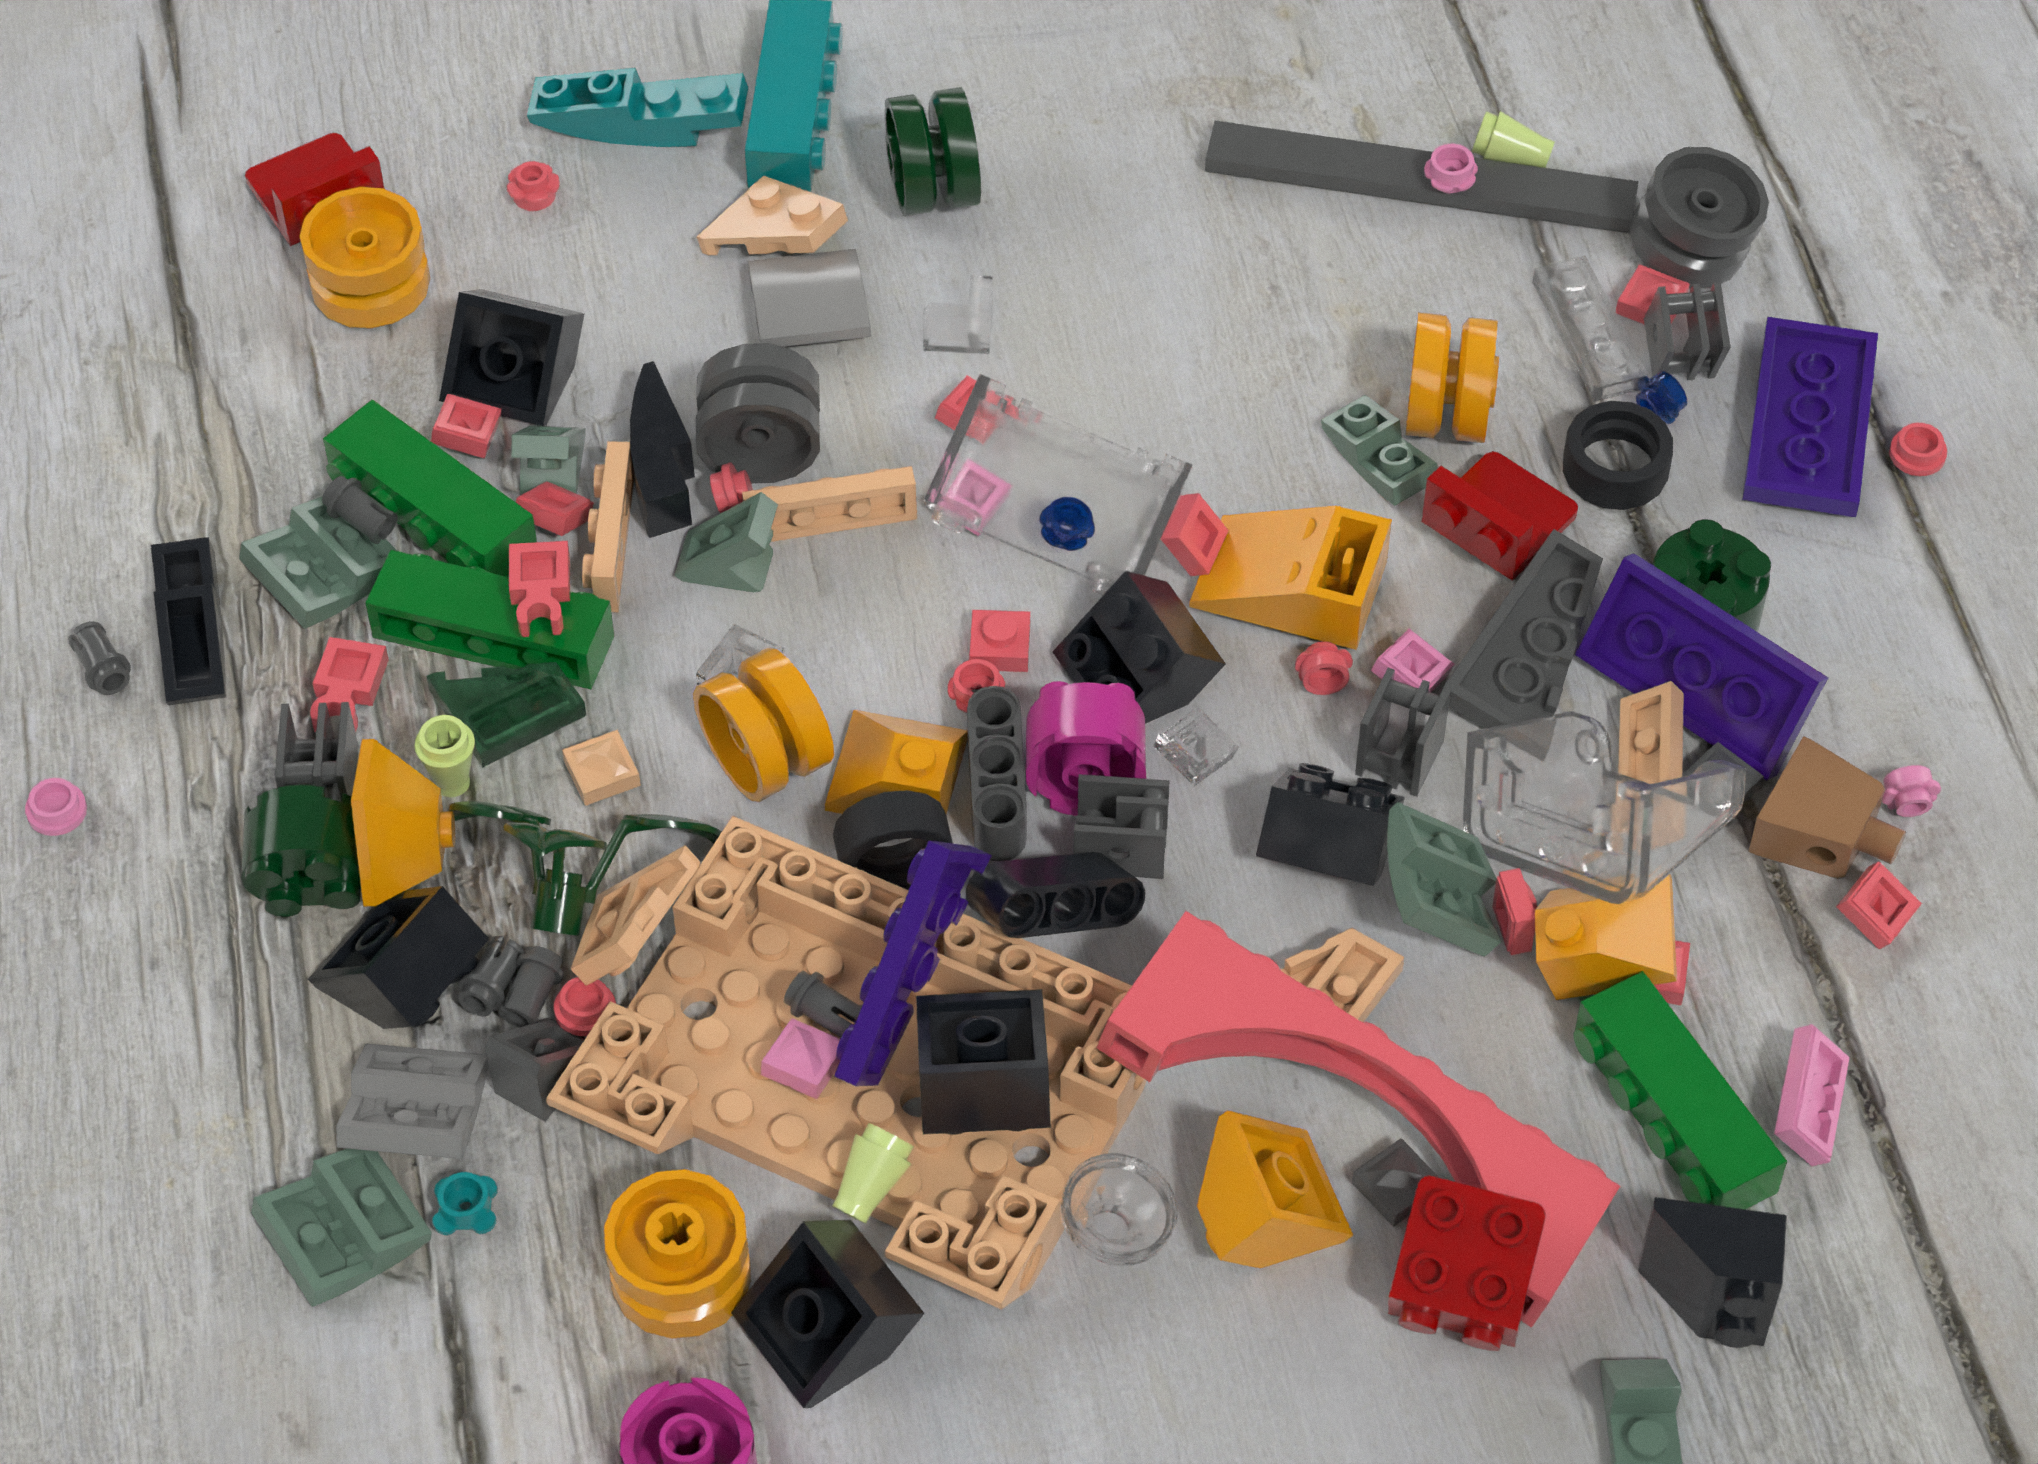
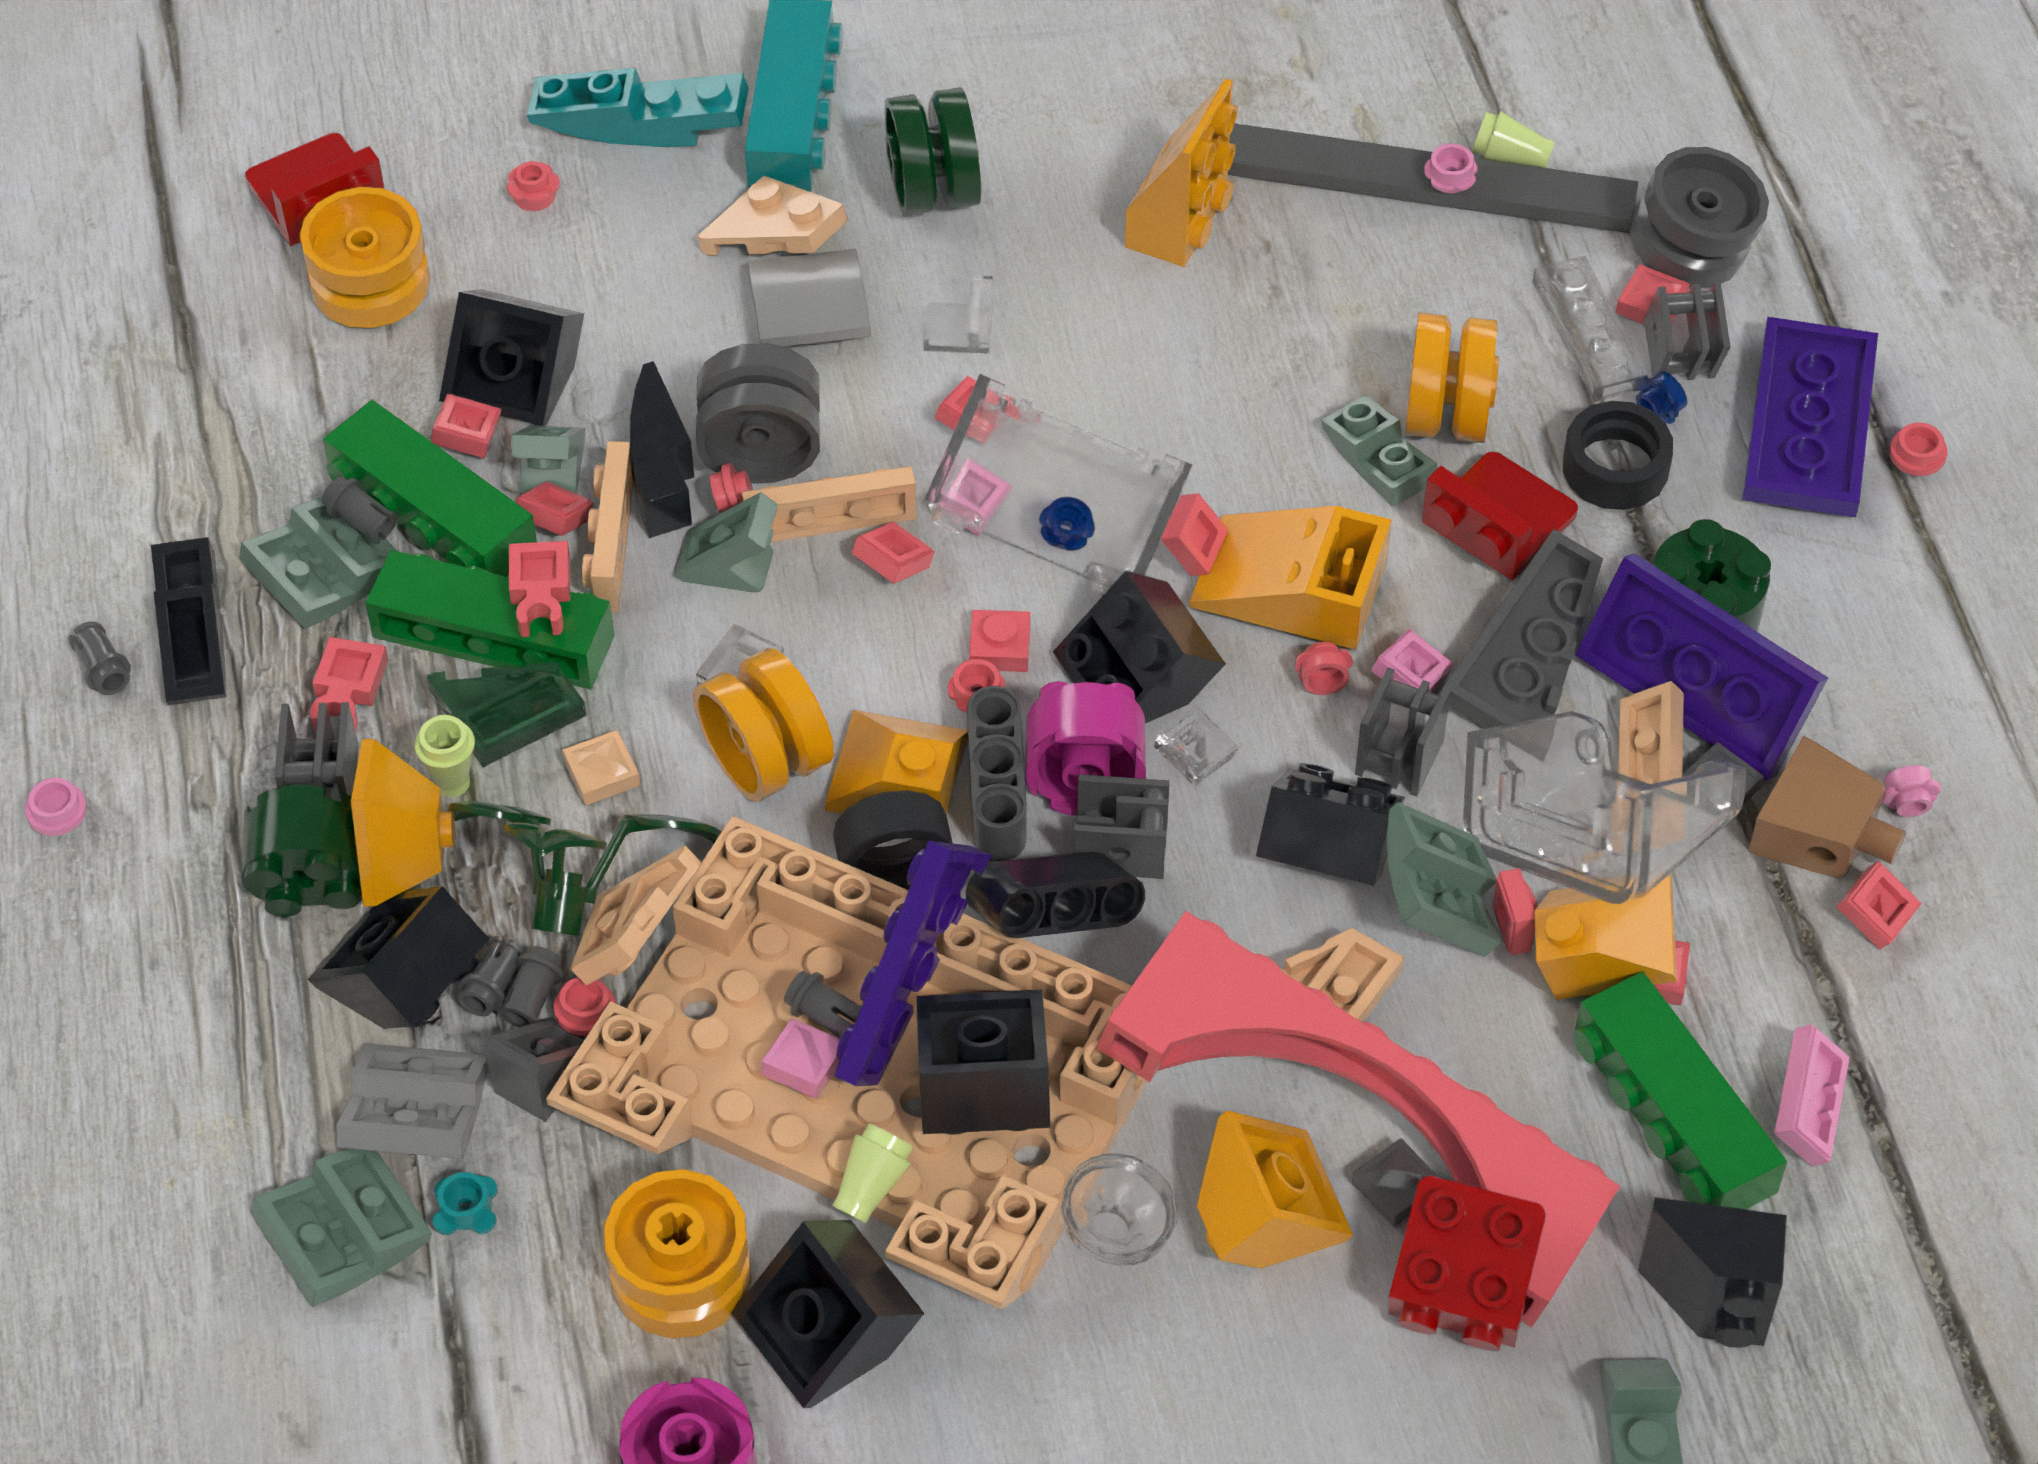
none -> coral tile [851,521,935,584]
none -> light orange slope [1125,78,1238,267]

